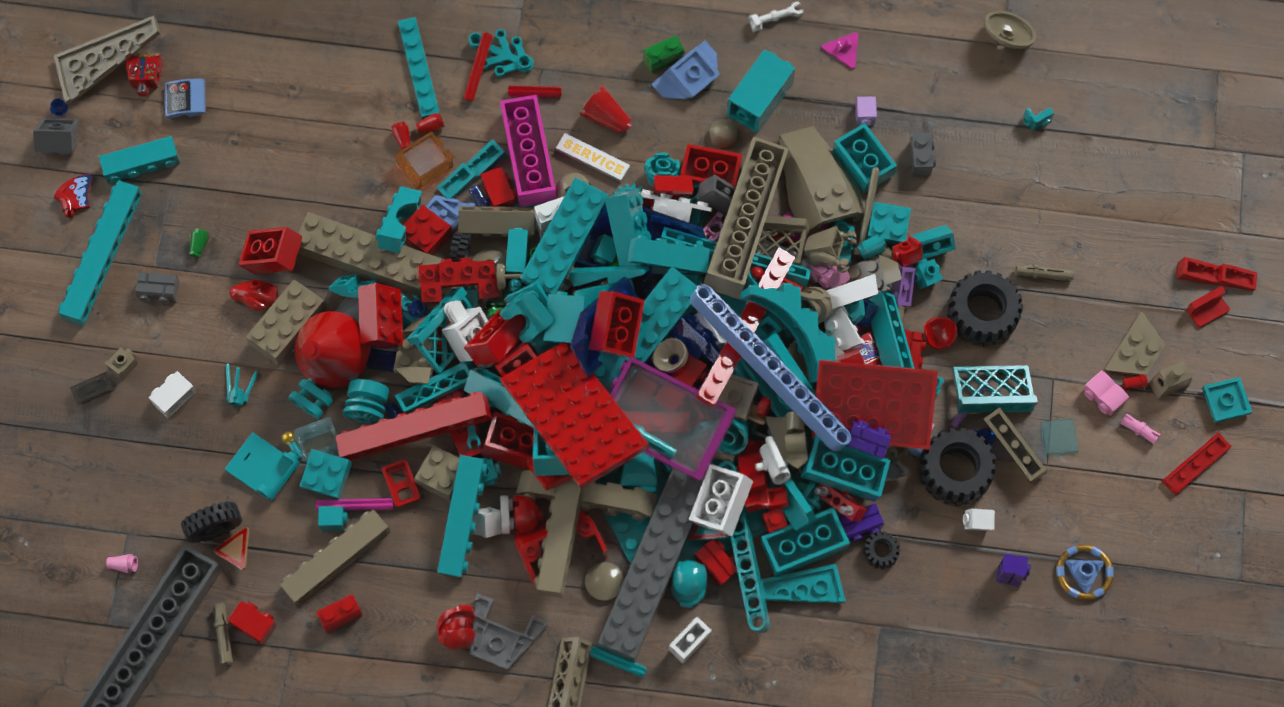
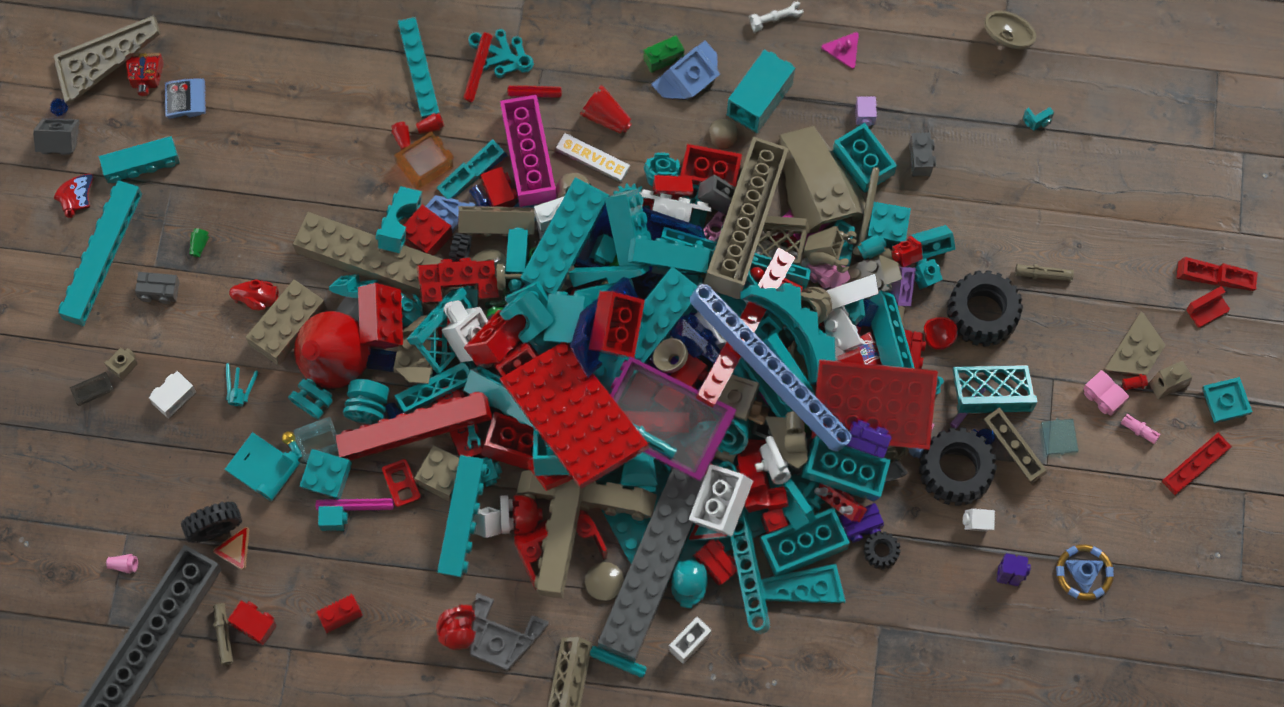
red brick [238,227,303,274] -> none
dark tan brick [280,509,390,607] -> none
clear blue plate [408,299,426,318] -> none
red tile [757,397,772,417] -> none

